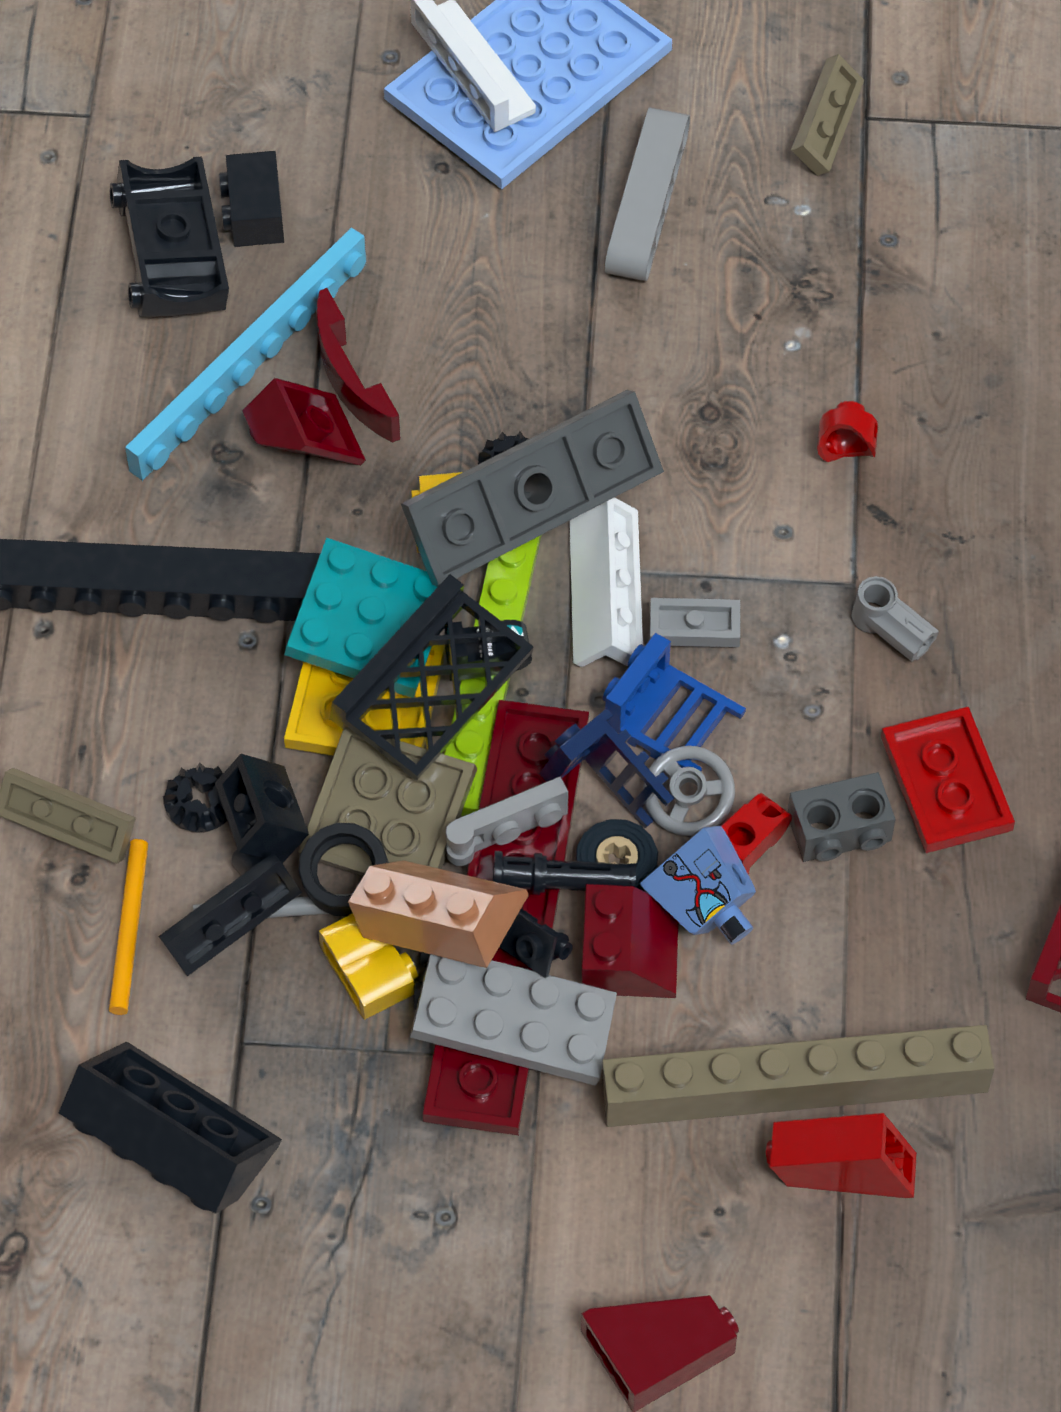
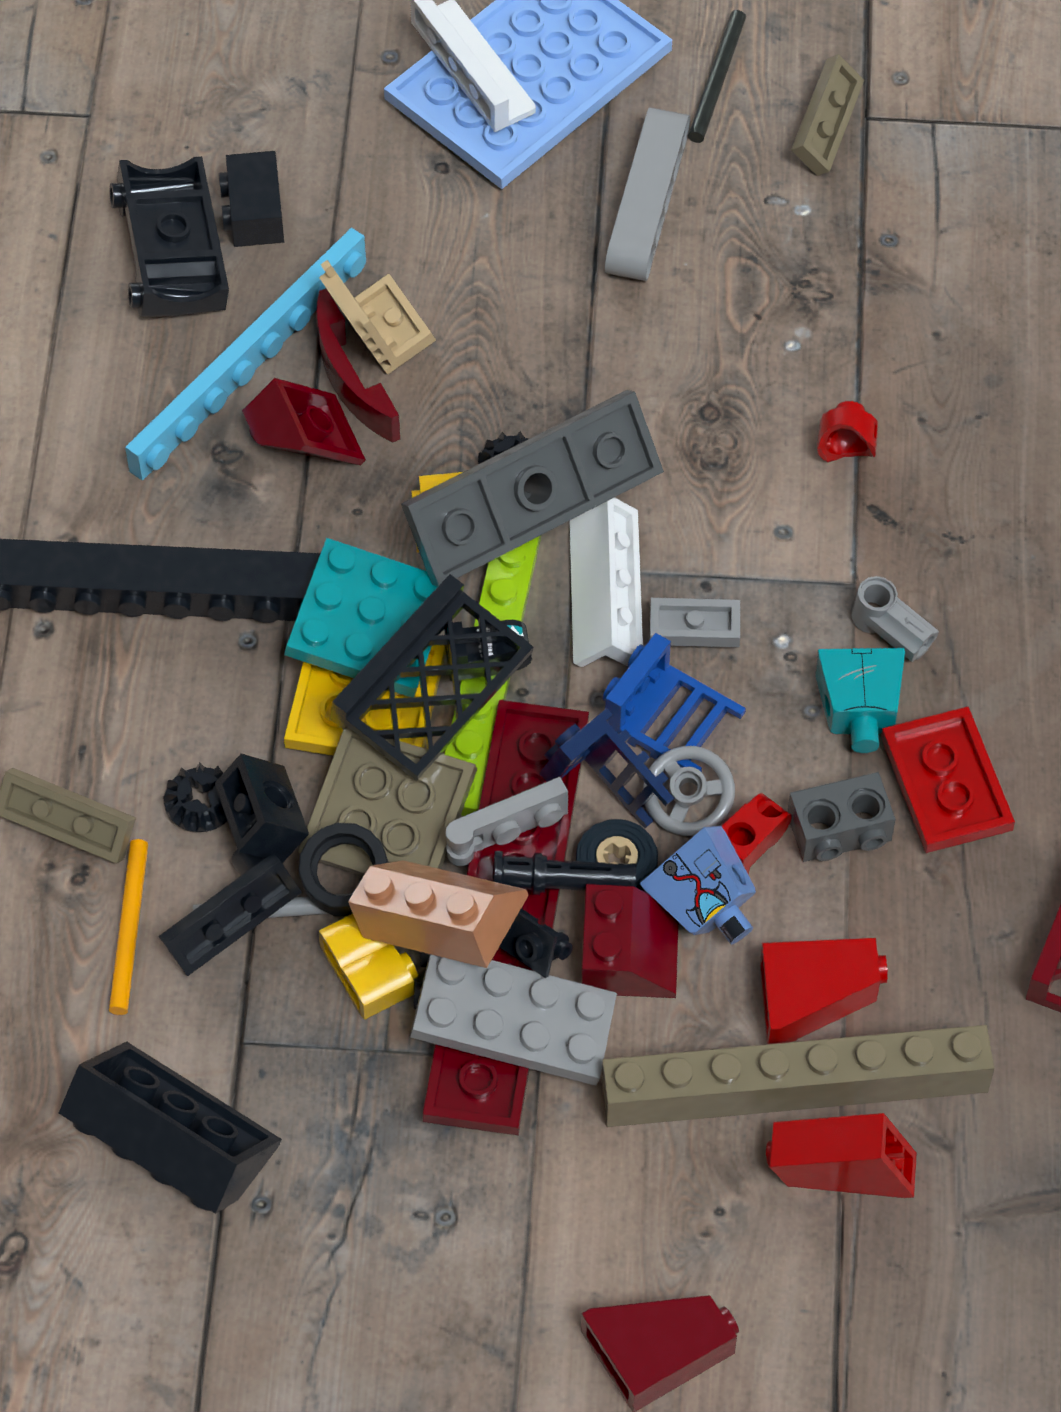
none -> tan plate [319,260,436,375]
none -> pearl dark grey bar [688,10,746,143]
none -> red slope [760,938,888,1044]
none -> teal torso [815,648,905,753]

